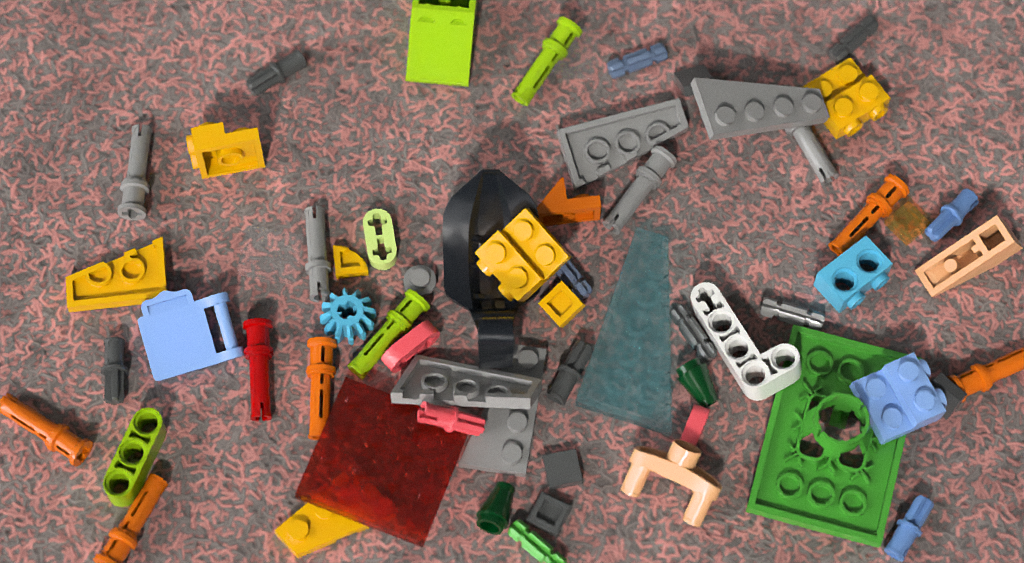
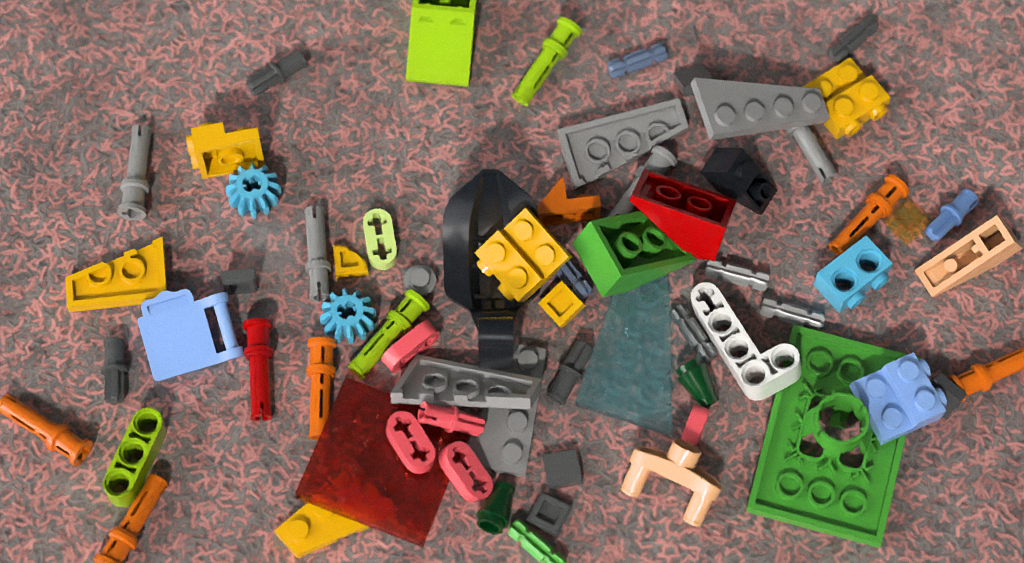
medium blue axle [884,495,934,562] -> none
none -> dark grey tile [221,268,258,295]
none -> medium azure gear [225,162,282,219]
none -> coral beam [386,411,435,474]
none -> coral beam [438,441,493,502]
none -> bright green slope [572,211,695,298]
none -> red slope [629,168,737,261]
none -> black slope [700,147,777,215]
none -> light grey axle [705,259,770,291]

